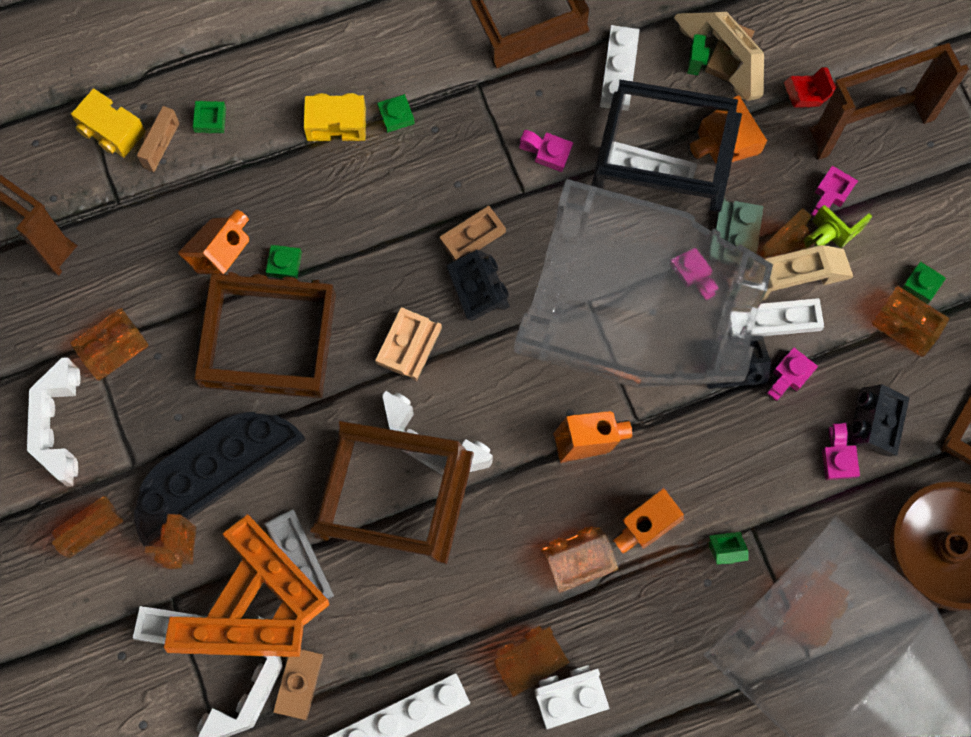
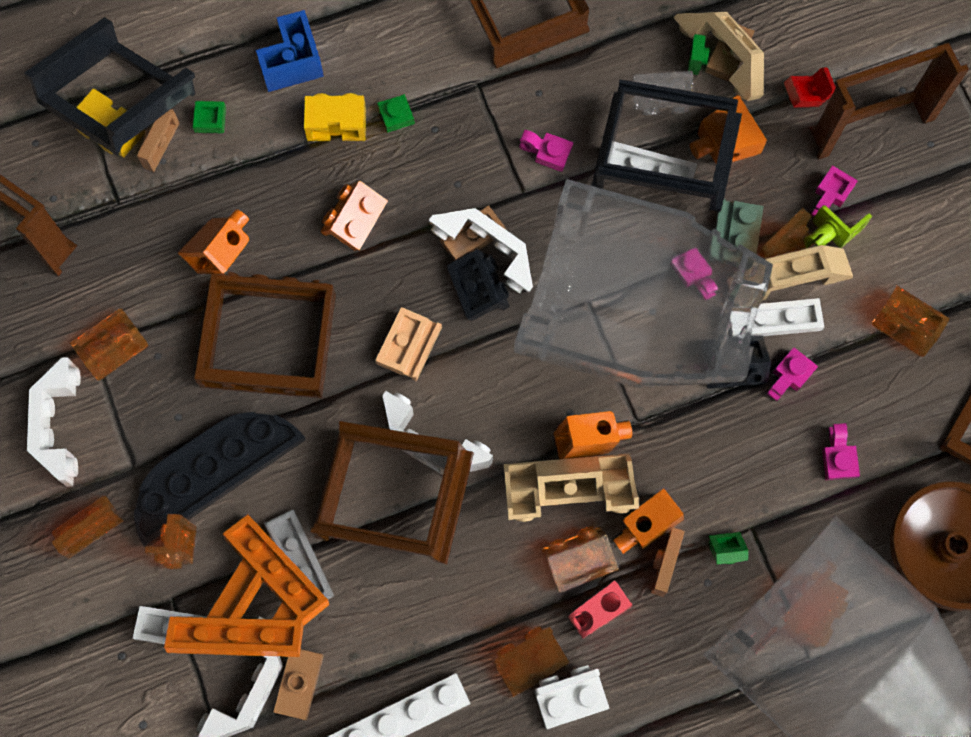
green plate [266,245,302,279] -> none
white plate [600,25,640,111] -> none
black bracket [848,384,910,457] -> none
green plate [902,261,946,305] -> none
none -> black piece [24,17,195,156]
none -> blue brick [256,10,324,92]
none -> bracket [320,180,388,251]
none -> white slope [429,208,533,294]
none -> tan bracket [504,454,639,522]
none -> coral leg [568,581,632,639]
none -> clear bracket [633,71,695,115]
none -> medium nougat plate [651,527,685,597]

